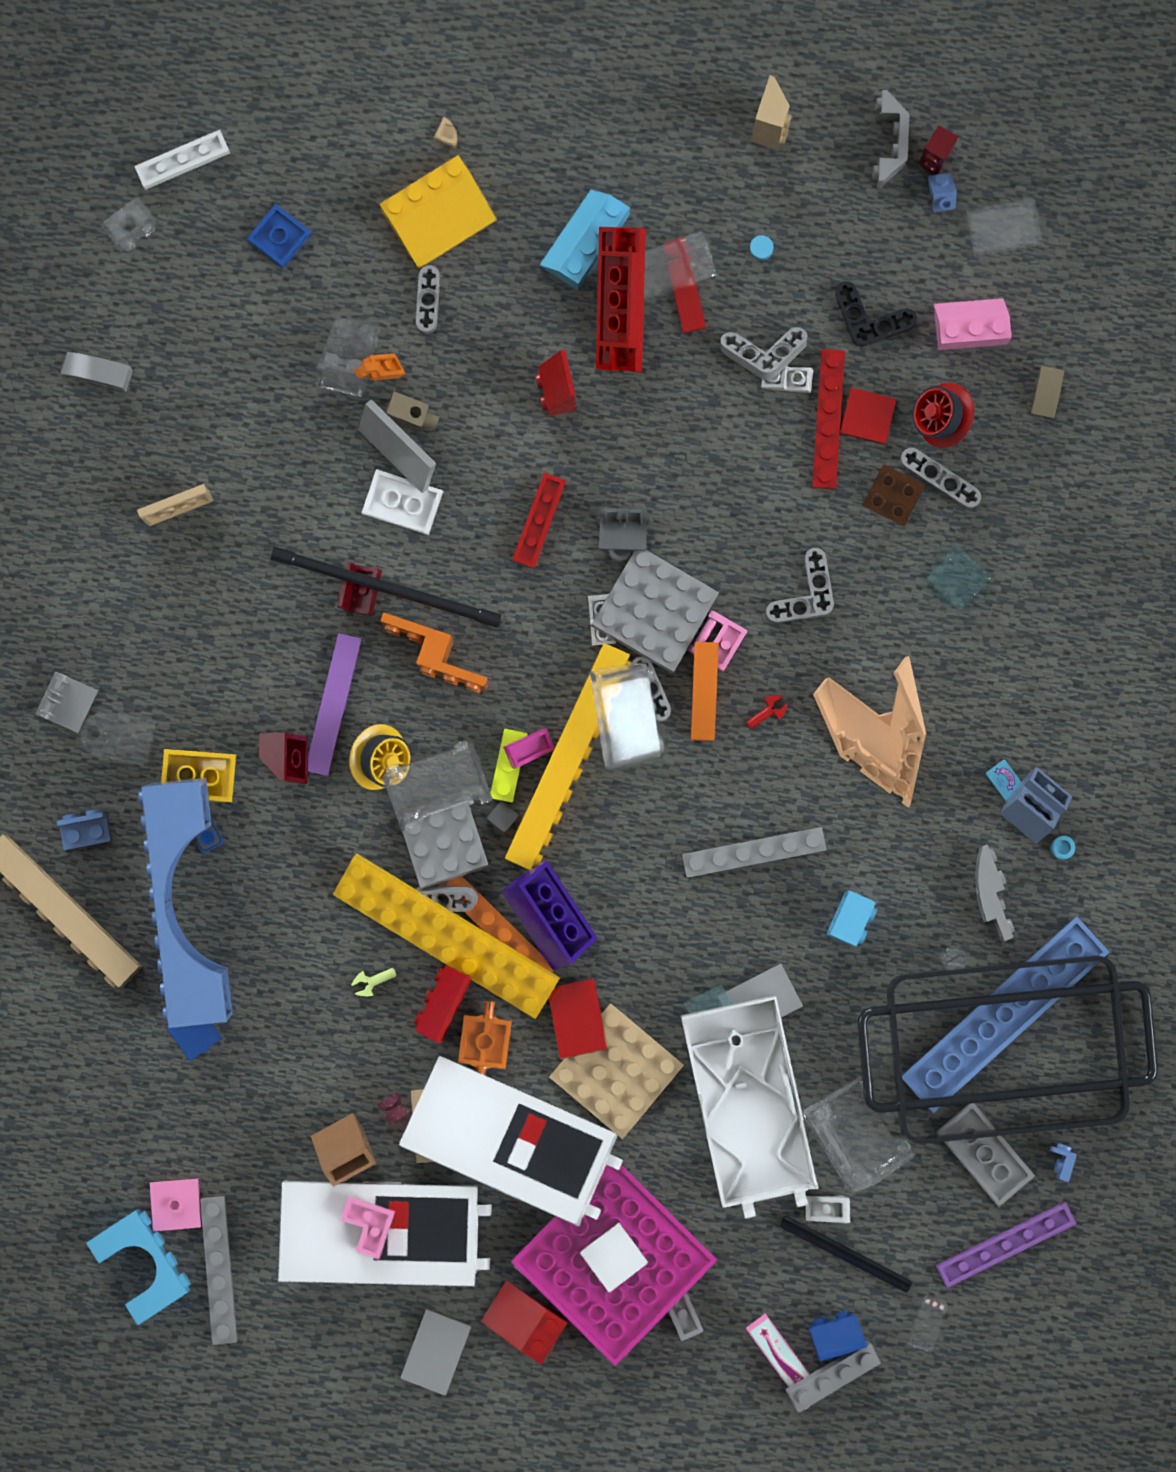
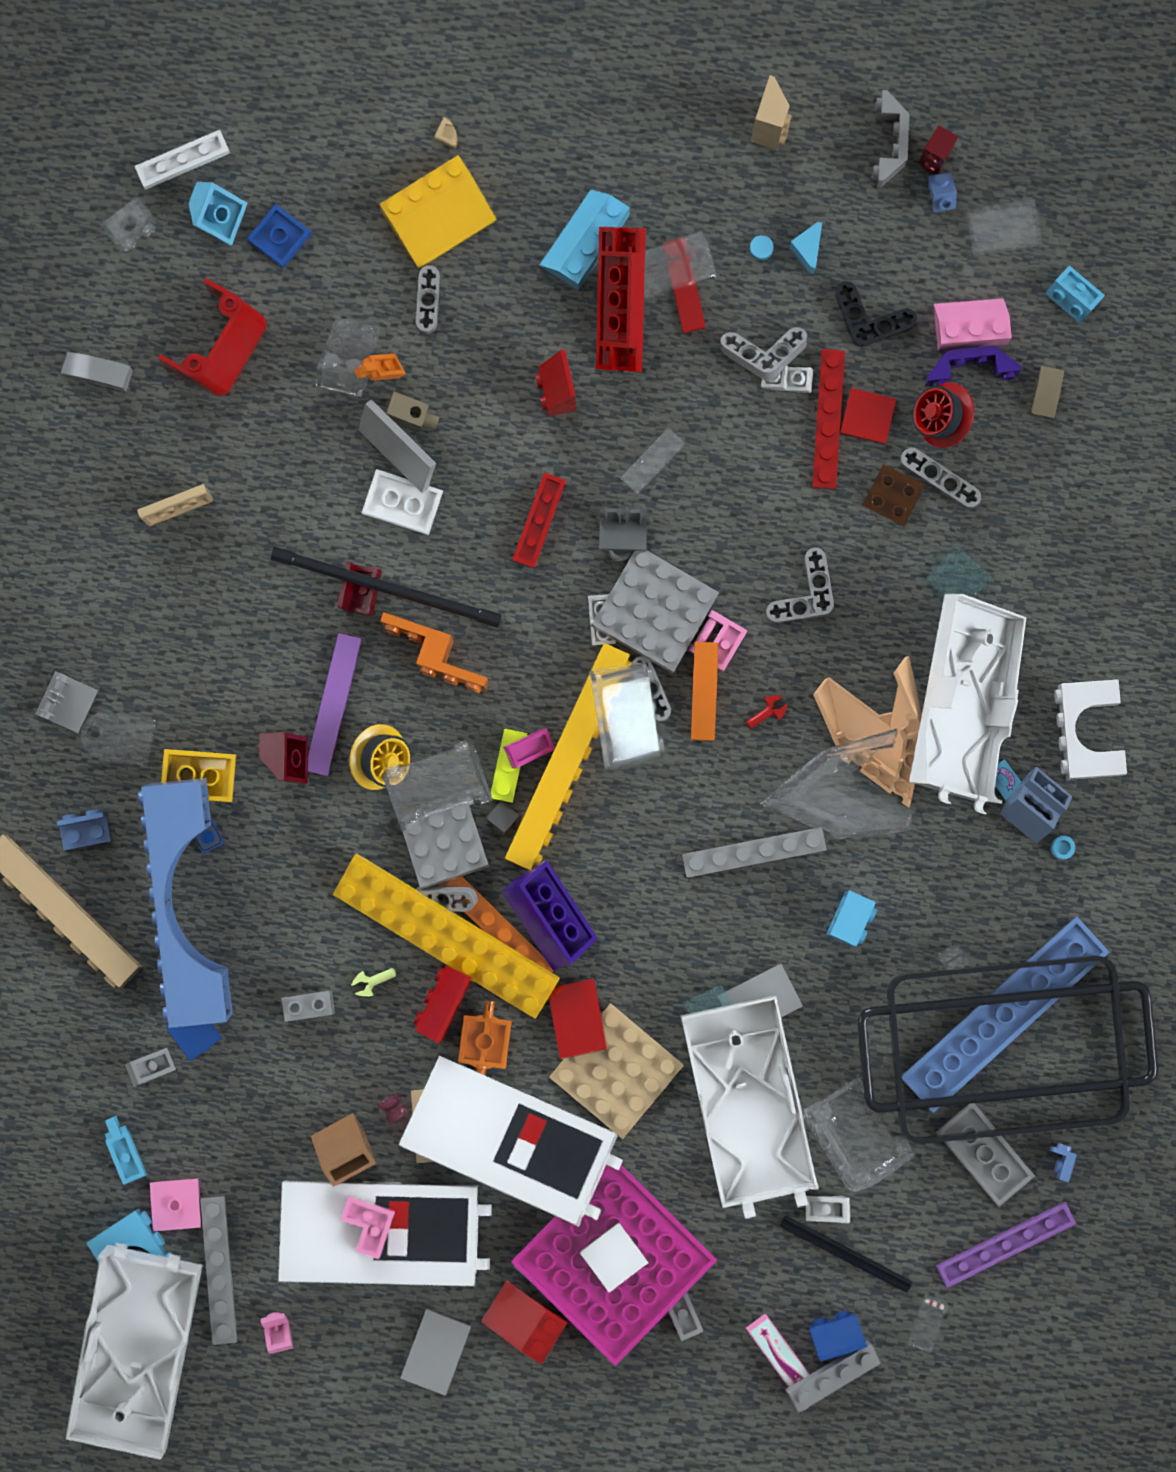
light grey slope [975,844,1015,941] -> none
none -> white piece [66,1243,202,1459]
none -> medium azure hinge [105,1116,147,1185]
none -> light grey slope [125,1048,176,1087]
none -> red windscreen [158,278,267,396]
none -> medium azure slope [189,182,248,246]
none -> bright pink bracket [261,1312,293,1354]
none -> light grey brick [281,991,335,1022]
none -> clear plate [620,427,685,495]
none -> clear windscreen [761,729,913,839]
none -> medium azure slope [790,222,822,274]
none -> white piece [909,594,1026,814]
none -> dark purple slope [925,345,1021,387]
none -> medium azure bracket [1046,266,1105,323]
none -> white arch [1054,680,1127,780]

